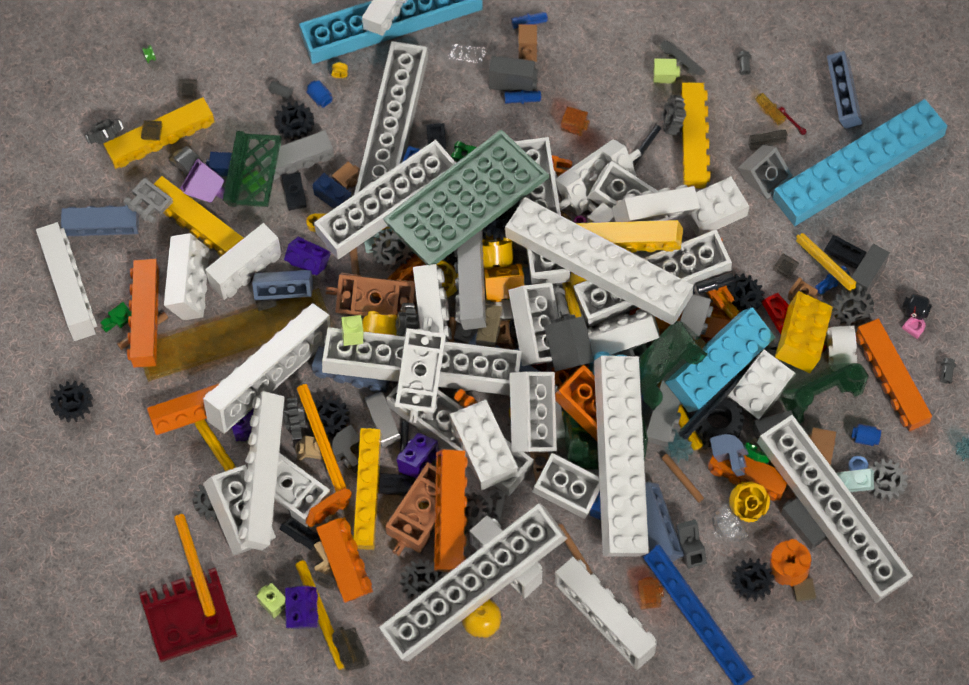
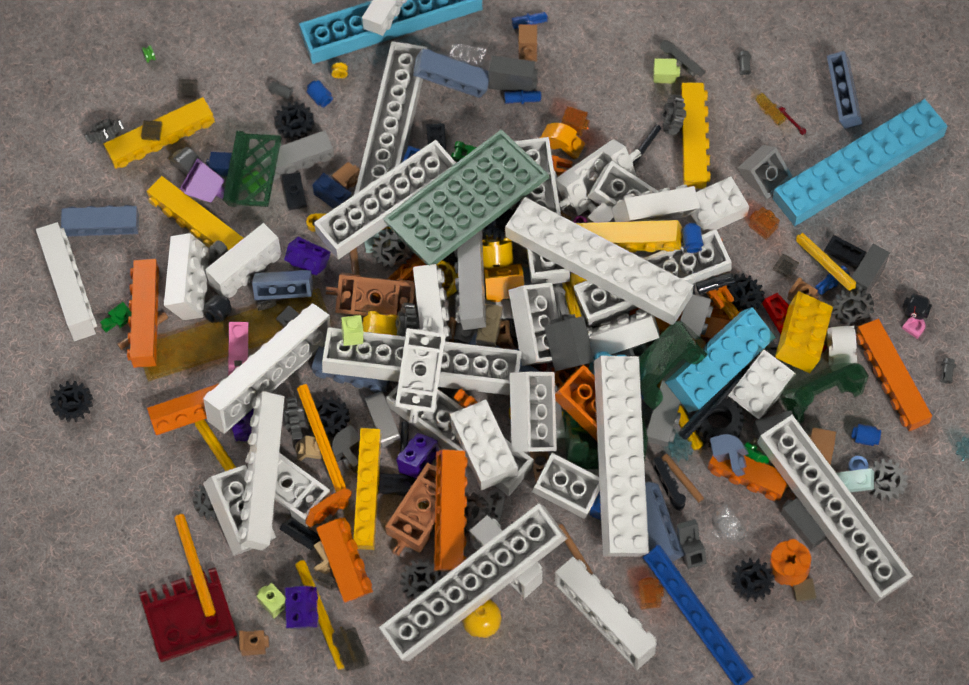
light grey plate [124,178,173,224] -> none
yellow cylinder [729,482,770,522] -> none
clear smoke tile [749,129,788,149] -> none
none -> black head [203,295,232,323]
none -> dark grey beam [209,240,228,264]
none -> bright pink plate [228,322,248,376]
none -> medium nougat brick [239,630,270,656]
none -> dark grey plate [276,306,300,328]
none -> sand blue brick [413,49,489,98]
none -> light orange brick [540,123,586,159]
none -> black plate [652,456,686,511]
none -> blue brick [682,223,703,253]
none -> clear orange brick [749,207,780,240]

